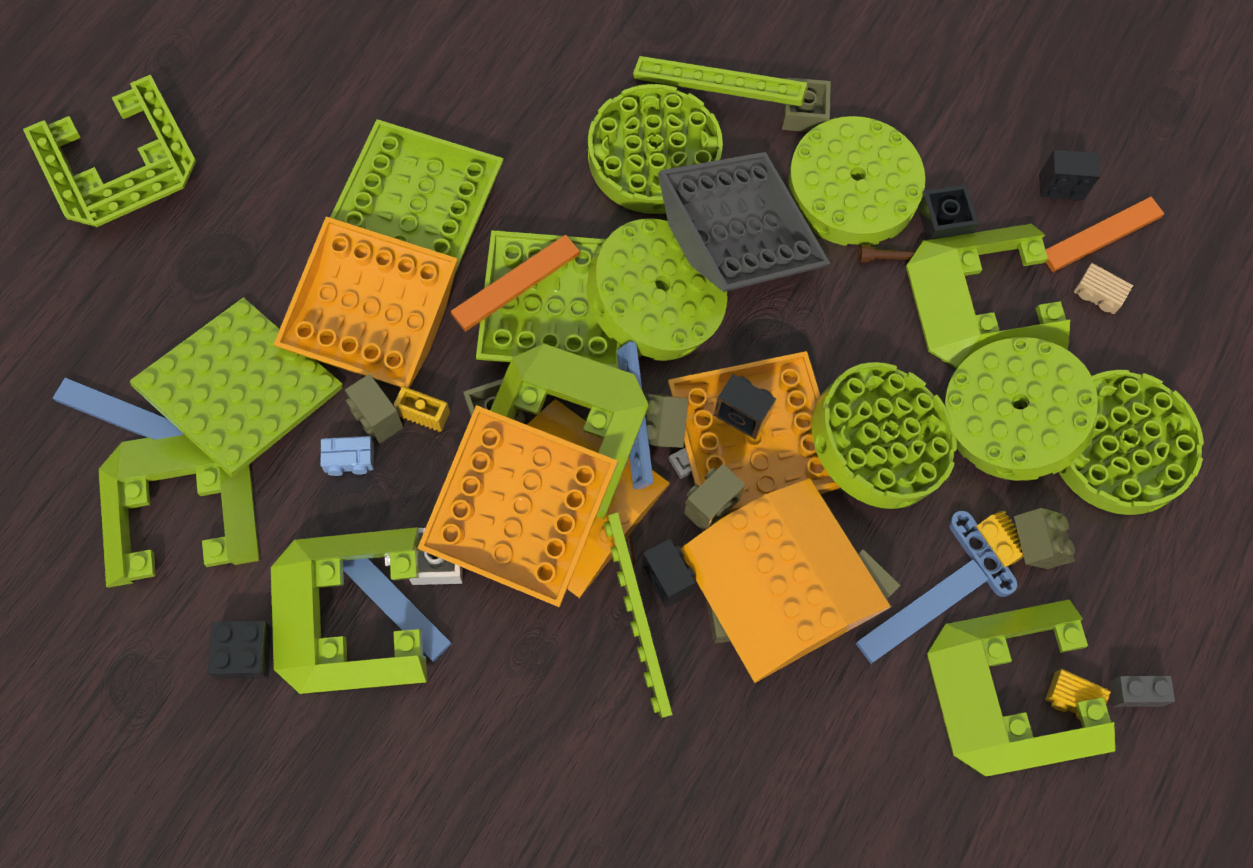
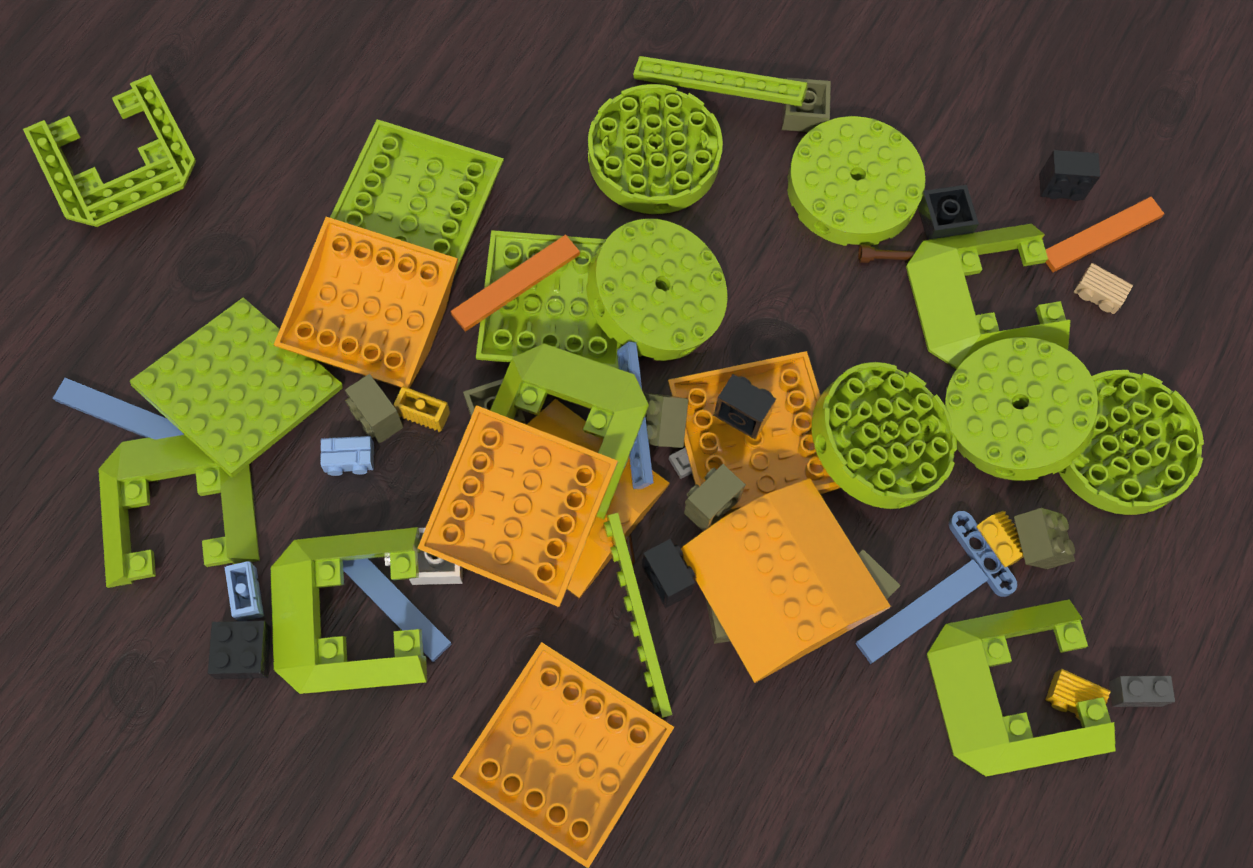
dark grey slope [658,152,830,292] -> none
none -> light blue brick [225,561,264,621]
none -> light orange slope [452,642,674,868]

